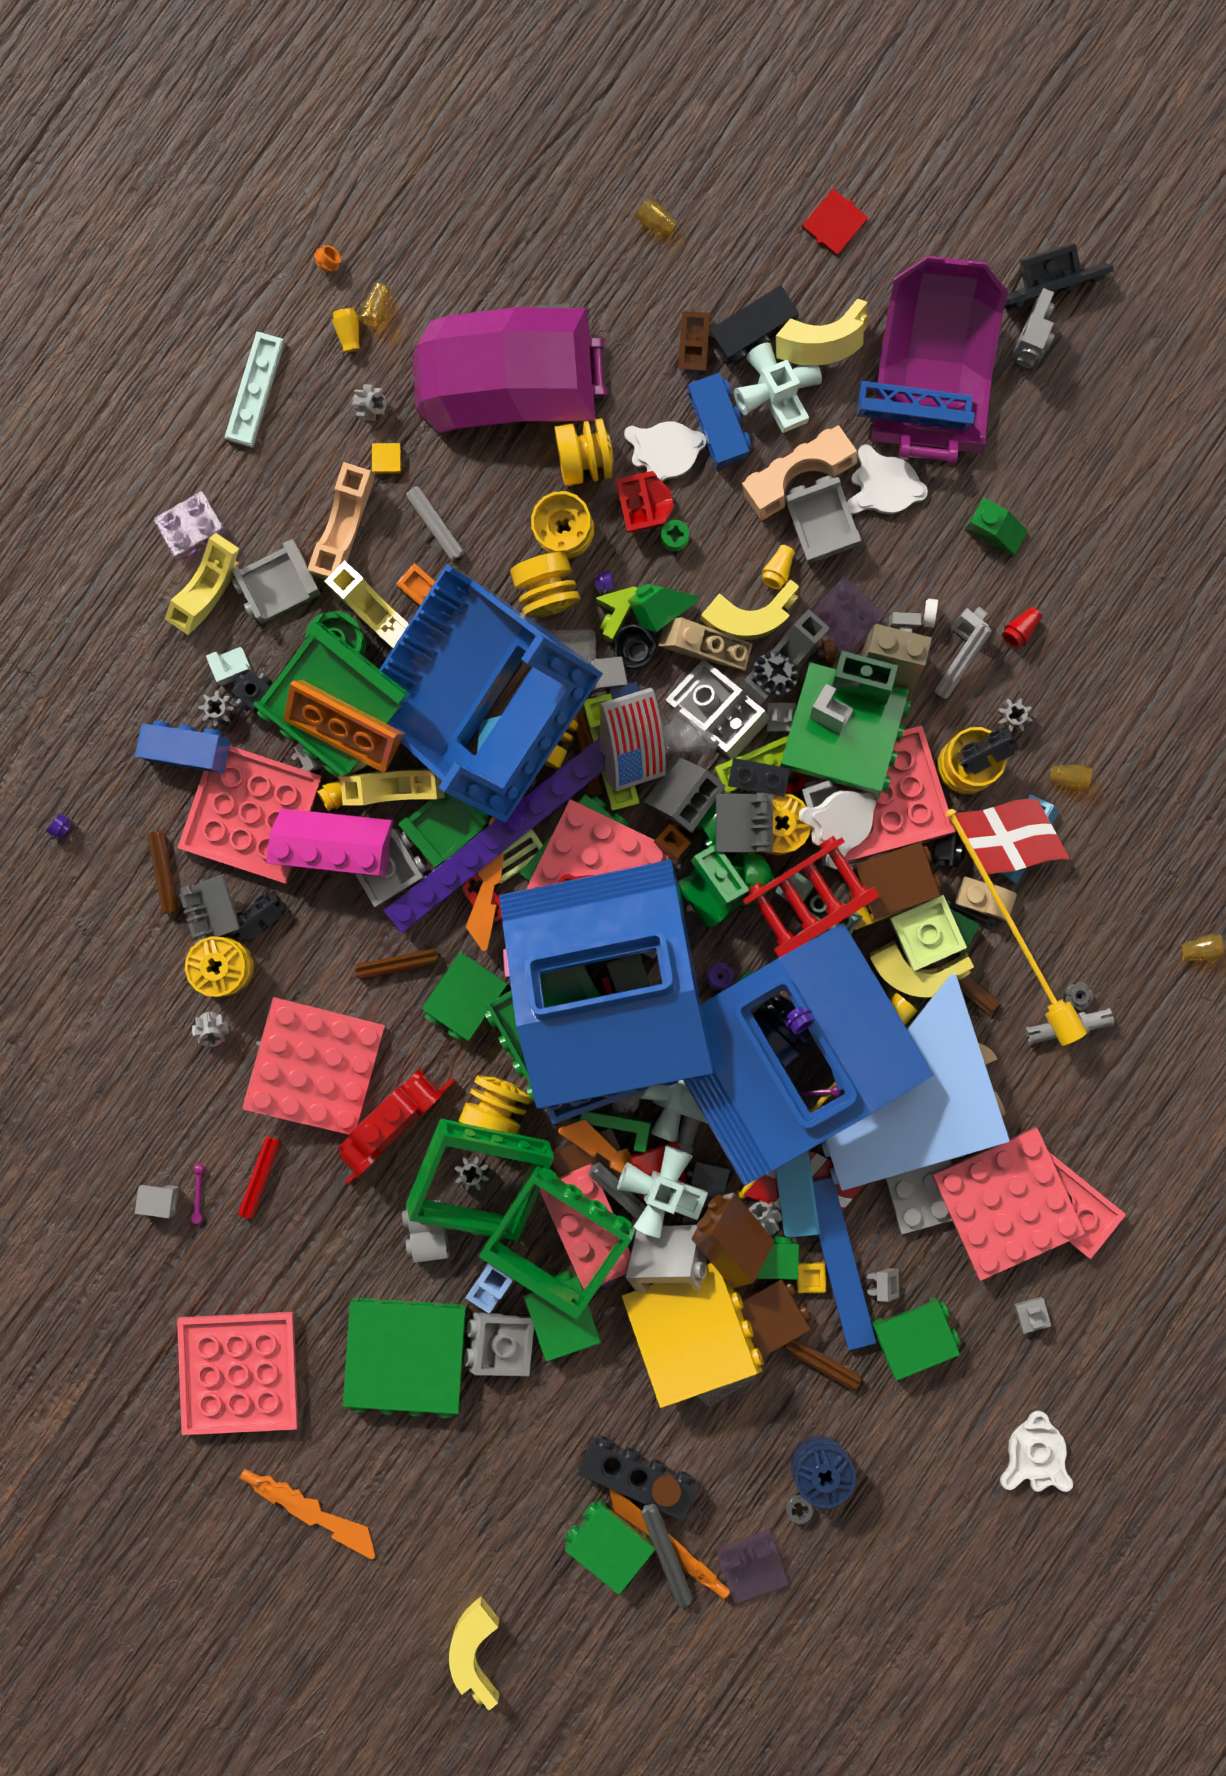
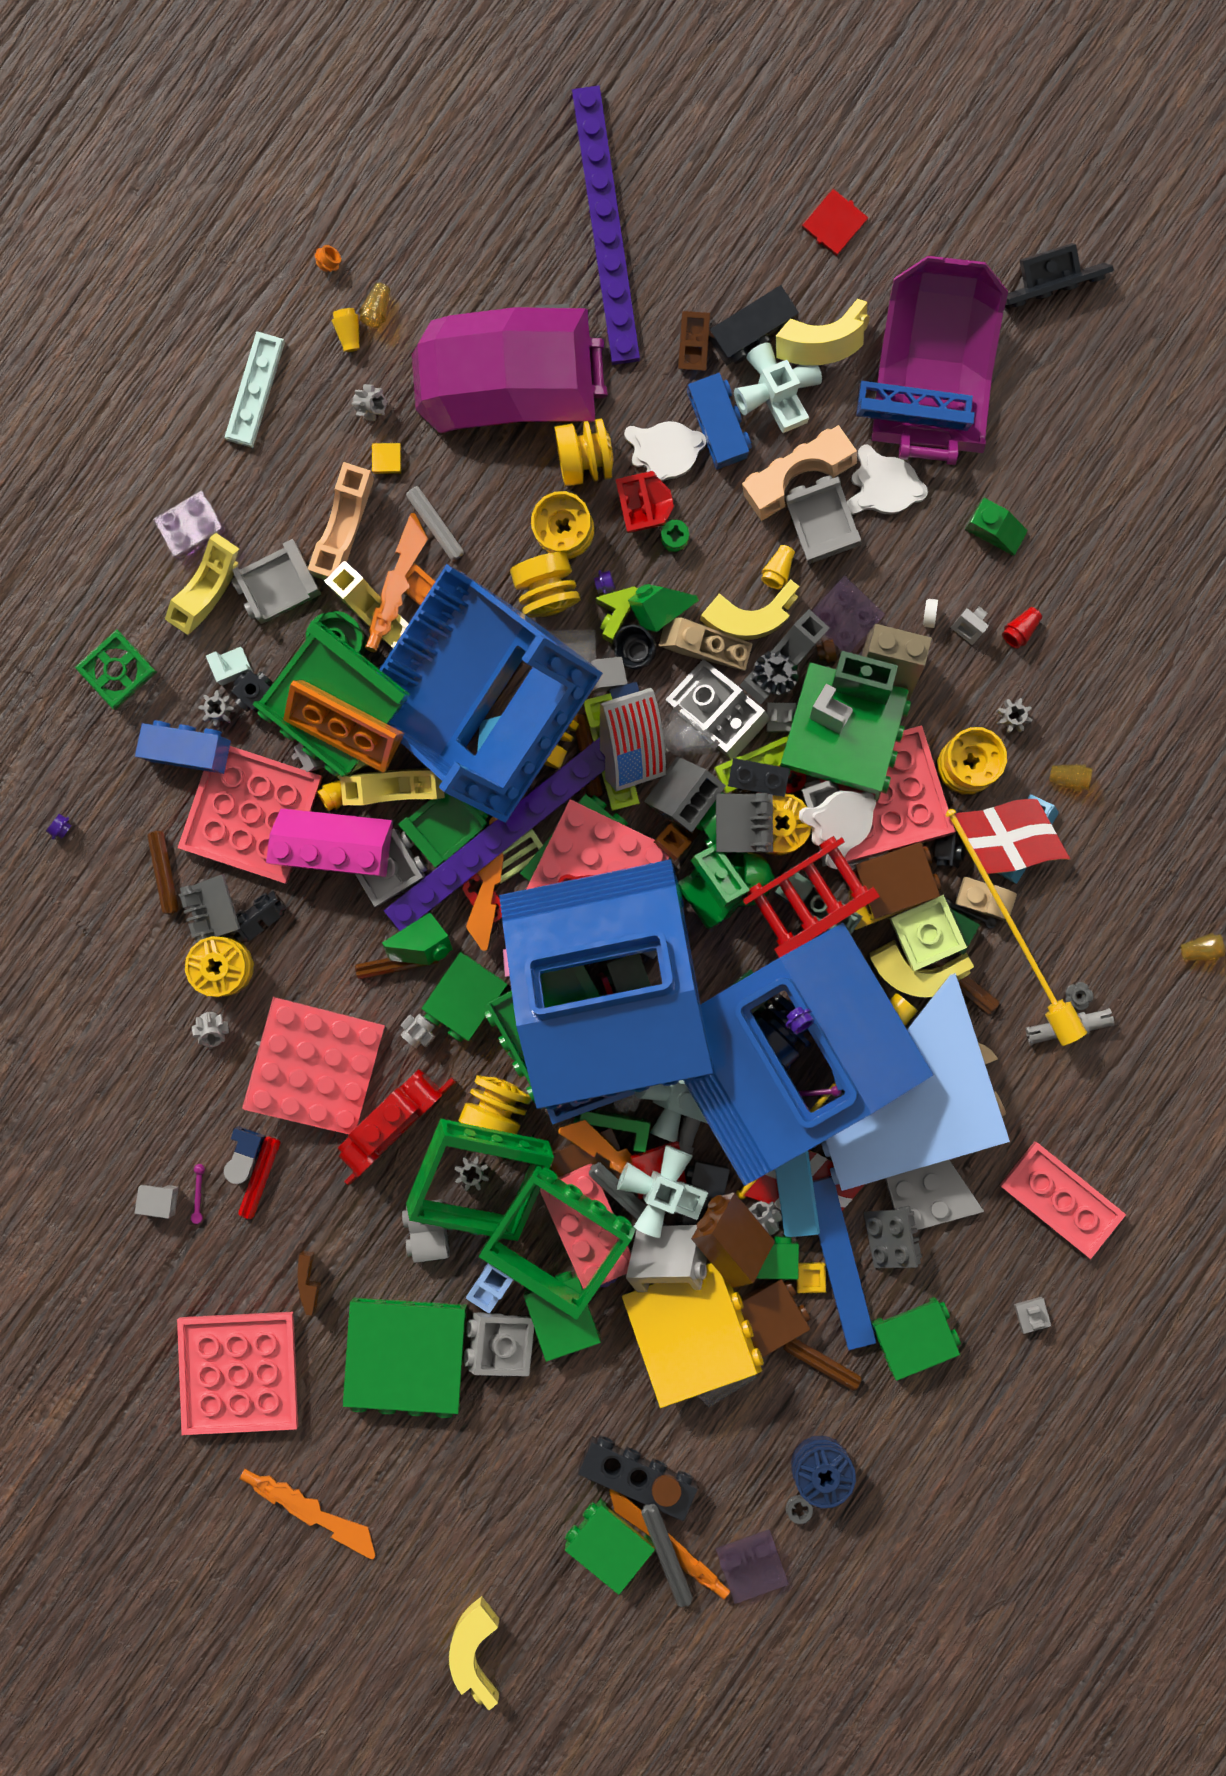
clear yellow cone [635,197,678,236] -> none
dark purple plate [706,962,734,990] -> none
light grey tile [867,1268,899,1302] -> none
light grey tile [889,612,921,633] -> none
coral plate [931,1128,1085,1281] -> none
light grey axle [935,623,992,699] -> none
black hinge [957,727,1019,775] -> none
white tile [1000,1411,1073,1492] -> none
light grey plate [1011,288,1055,368] -> none
none -> green piece [75,629,157,710]
none -> leg [224,1126,266,1184]
none -> reddish brown slope [297,1251,321,1316]
none -> orange sword [366,513,428,652]
none -> green slope [382,912,453,965]
none -> light grey gear [401,1013,435,1049]
none -> dark purple plate [572,85,640,365]
none -> dark grey hinge [864,1206,923,1268]

